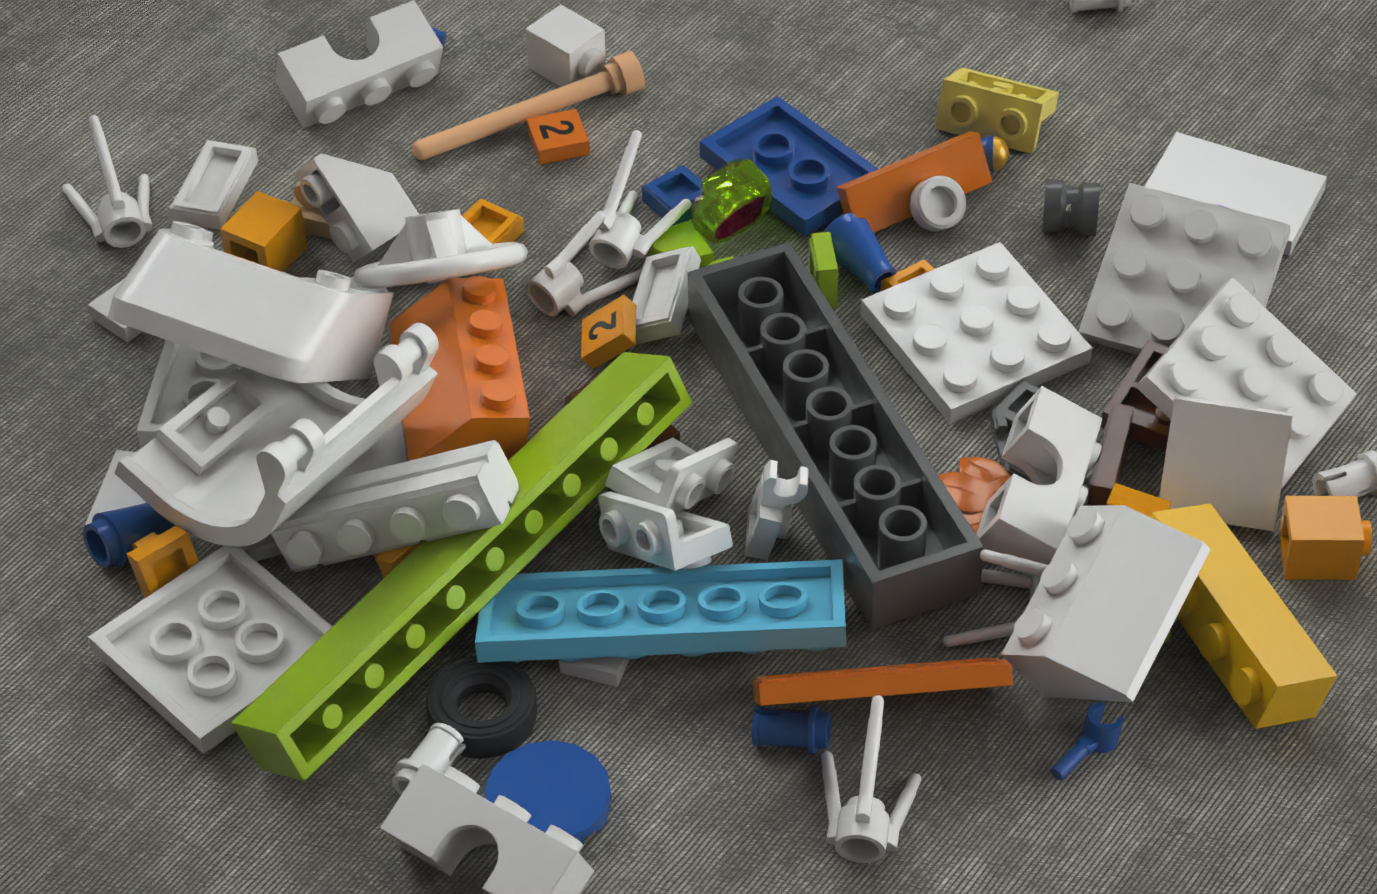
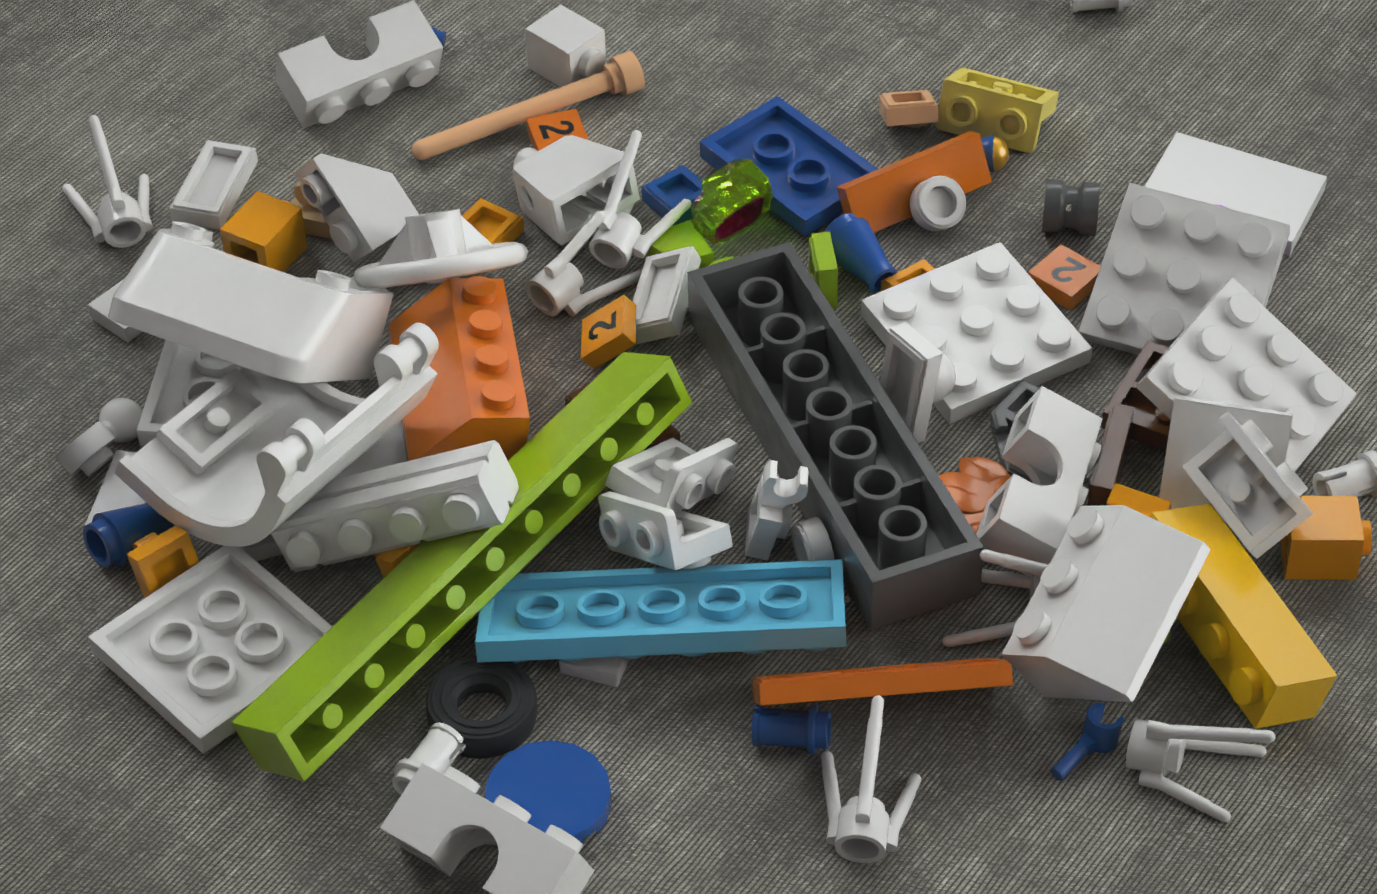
none -> white plate [56,398,143,477]
none -> white torso [512,135,640,245]
none -> white tile [792,517,834,561]
none -> light nougat tile [879,90,939,128]
none -> white tile [880,321,956,443]
none -> orange tile [1028,244,1101,311]
none -> white plant [1126,719,1275,822]
none -> white bracket [1182,411,1313,559]

